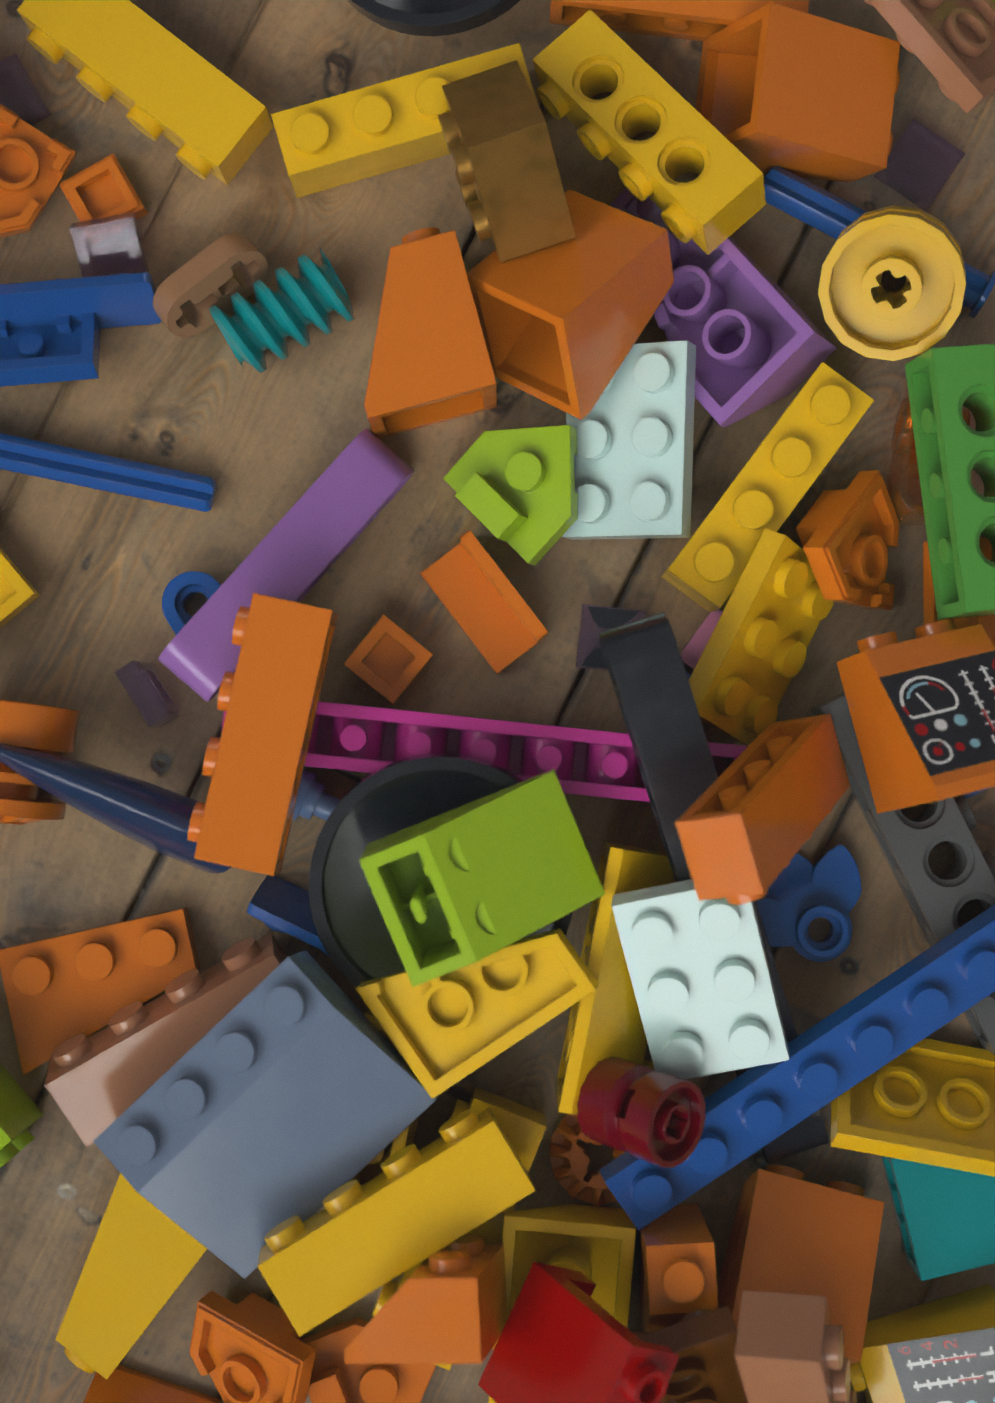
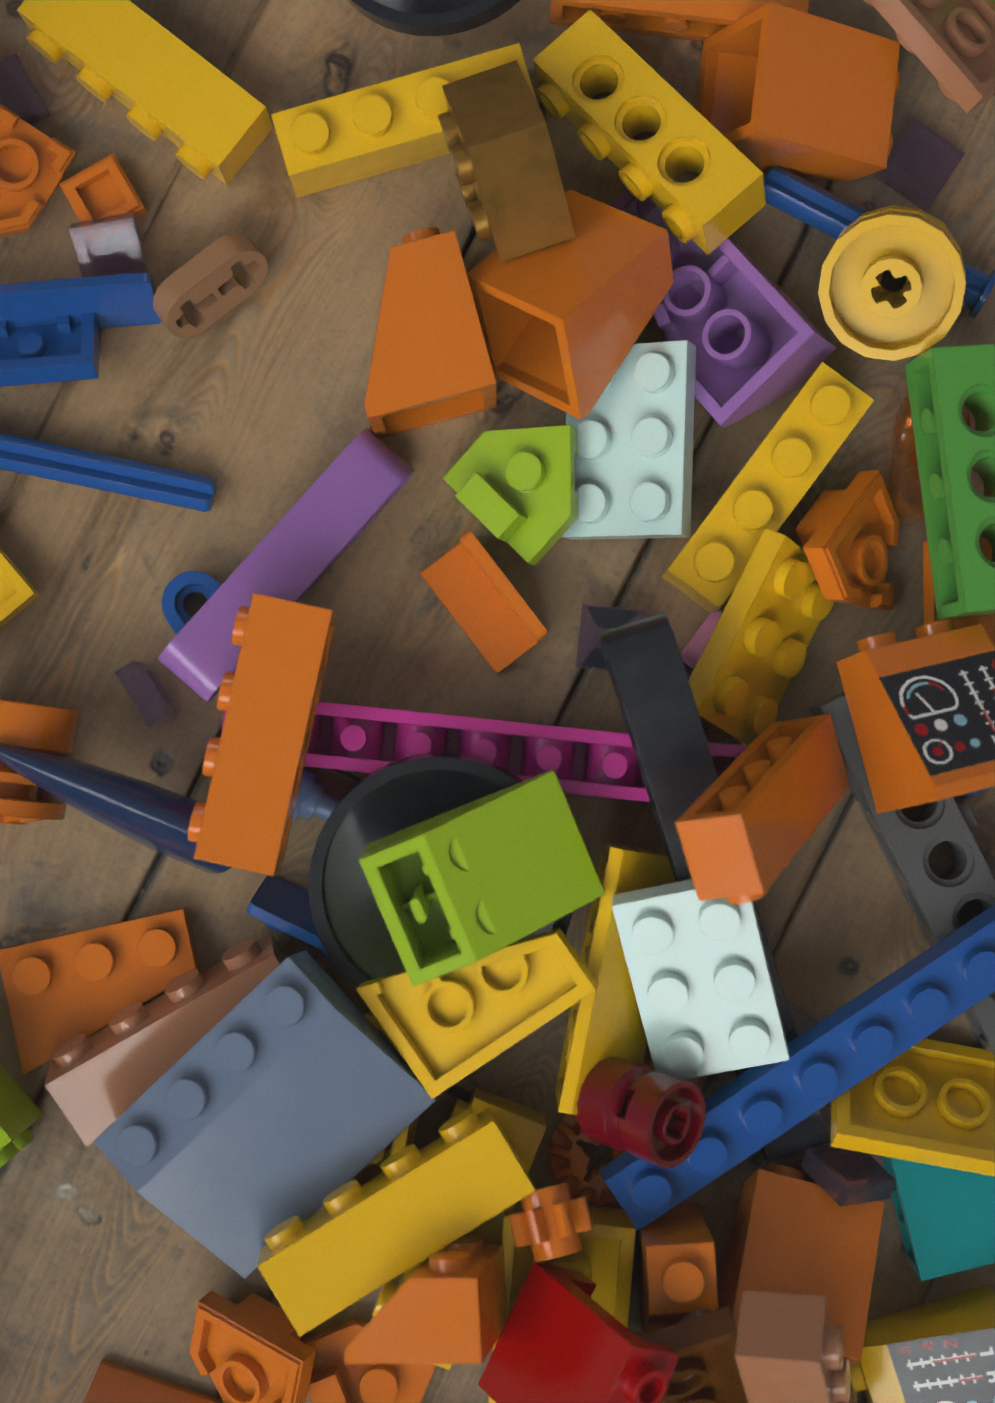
yellow slope [55,1173,207,1380] -> none
teal piece [209,247,355,373] -> none
orange plate [344,614,434,705] -> none
blue plate [756,844,862,962] -> none
none -> orange gear [508,1182,593,1262]
none -> tile [801,1145,896,1207]

